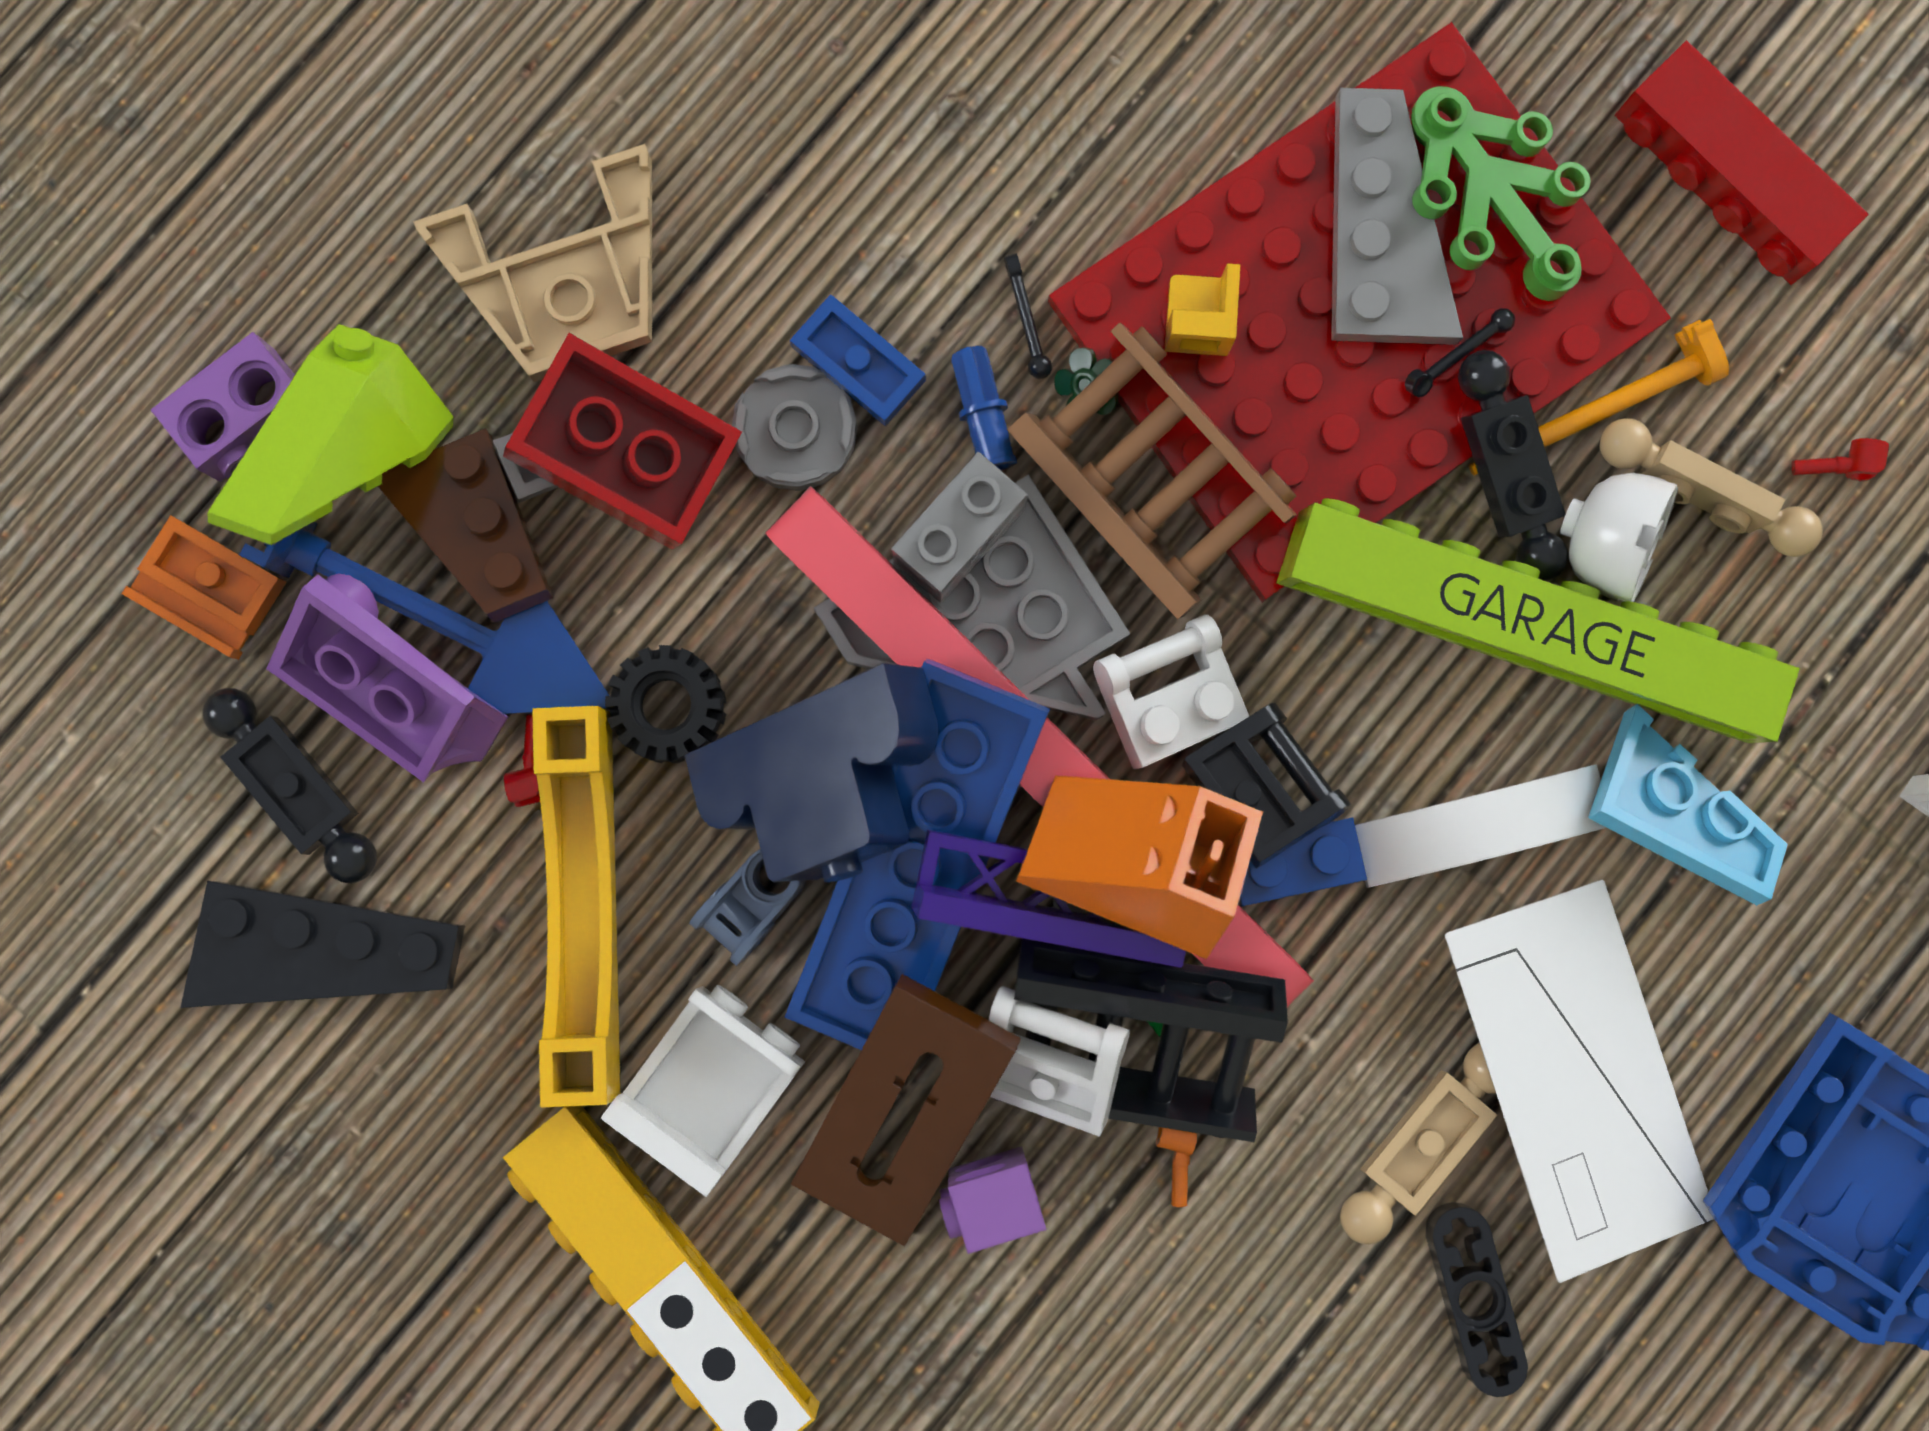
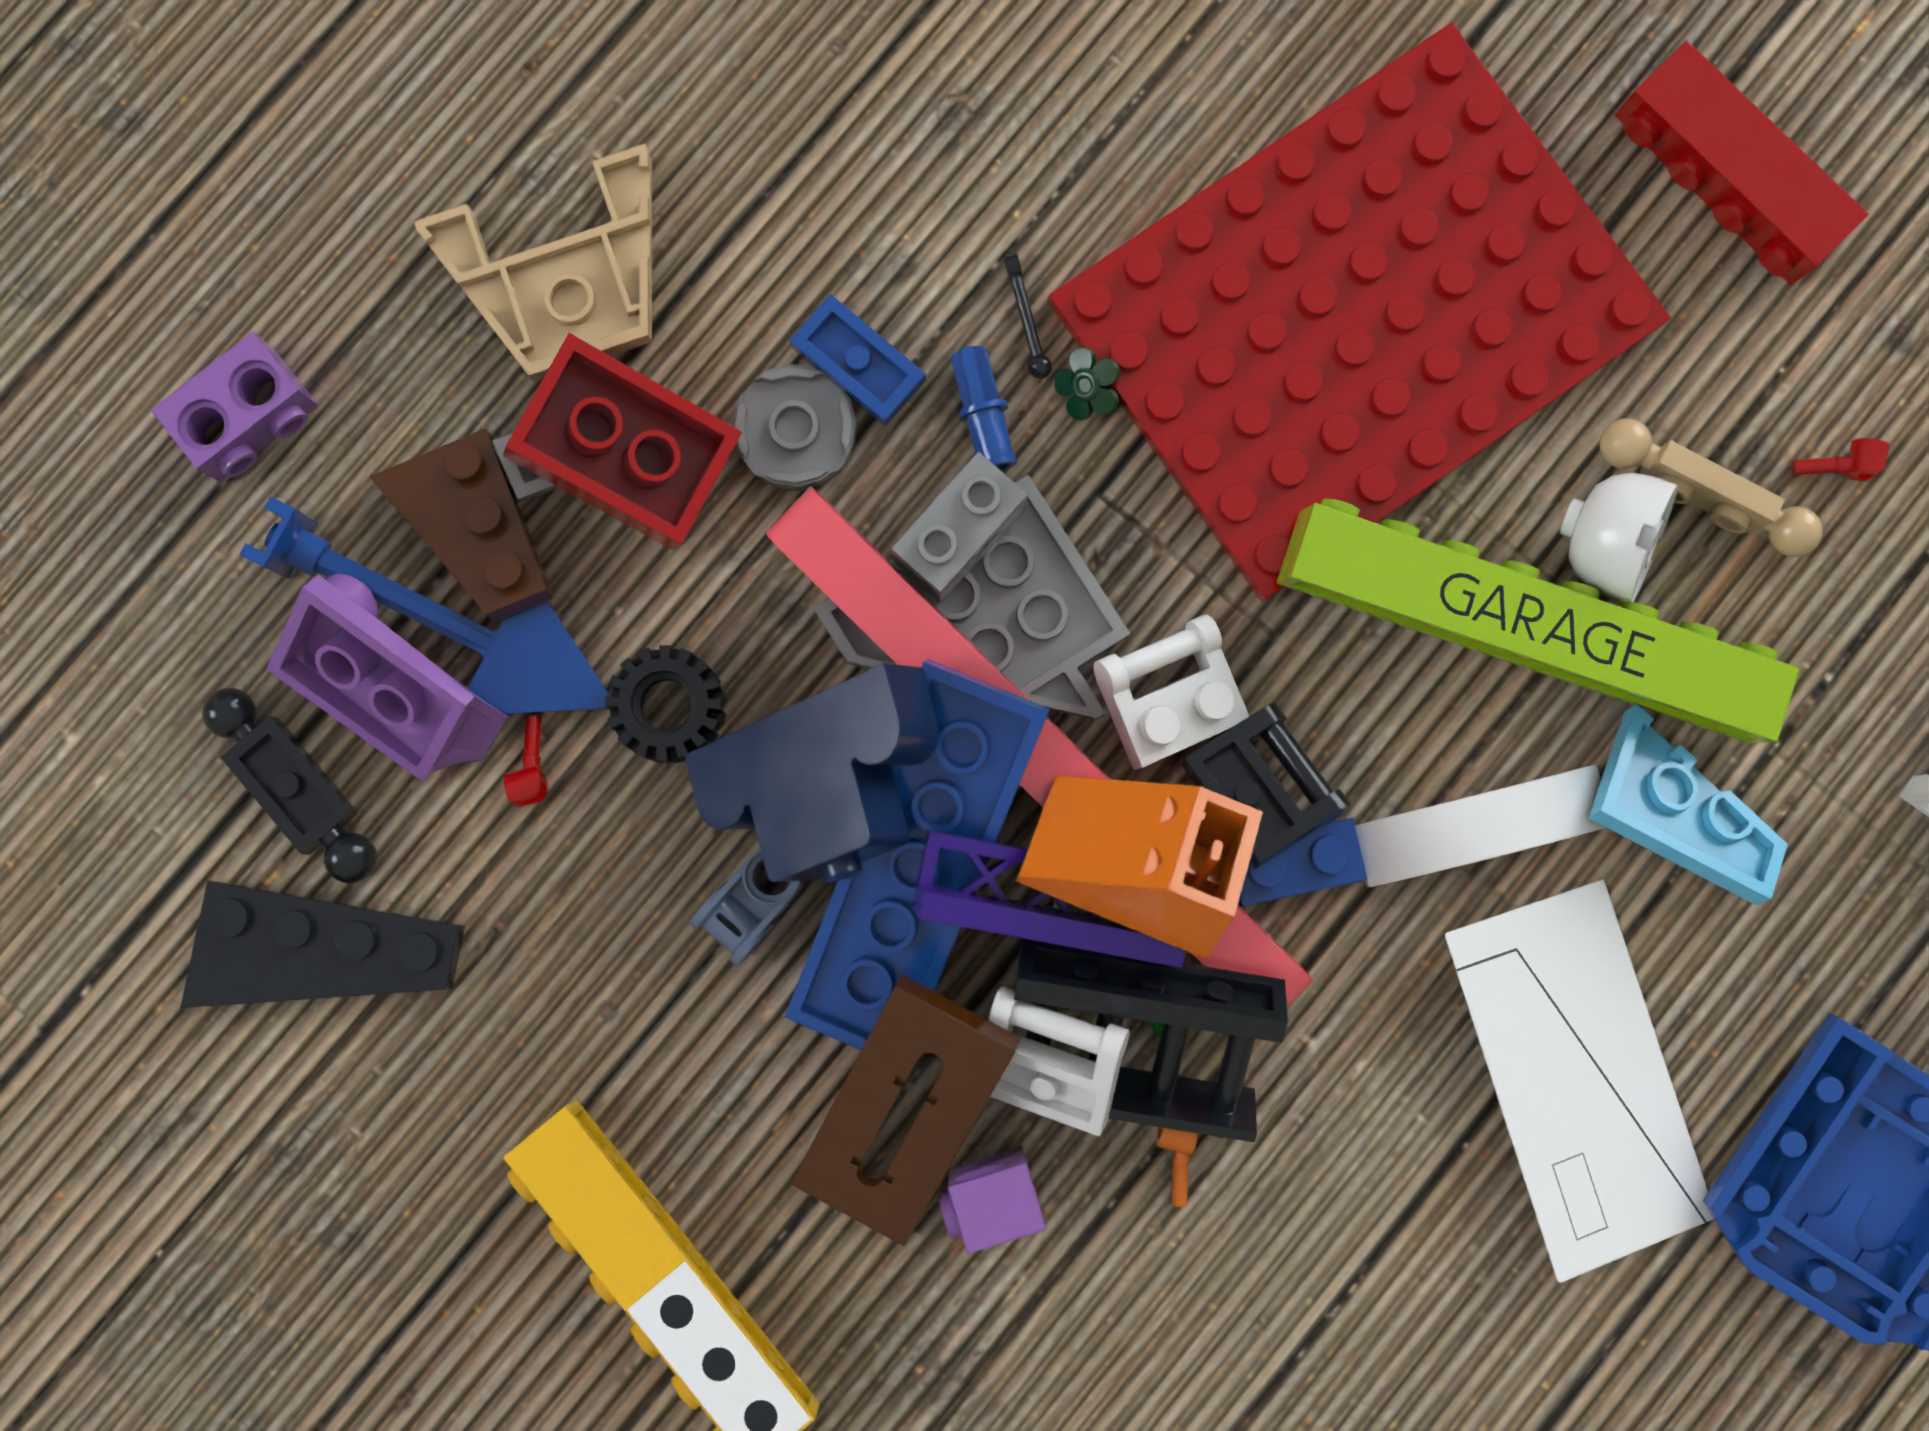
orange plate [121,515,287,660] -> none
lime wedge [207,324,454,545] -> none
yellow arch [533,706,621,1107] -> none
white panel [600,985,805,1197] -> none
medium nougat fence [1007,323,1297,620] -> none
yellow panel [1165,263,1240,356] -> none
light grey wing [1331,88,1463,345] -> none
tan plate [1340,1043,1498,1244] -> none
black hinge [1405,308,1515,397] -> none
bright green plant [1411,86,1591,301] -> none
black beam [1426,1202,1528,1397] -> none
black plate [1458,350,1568,581] -> none
light orange piece [1469,319,1729,476] -> none

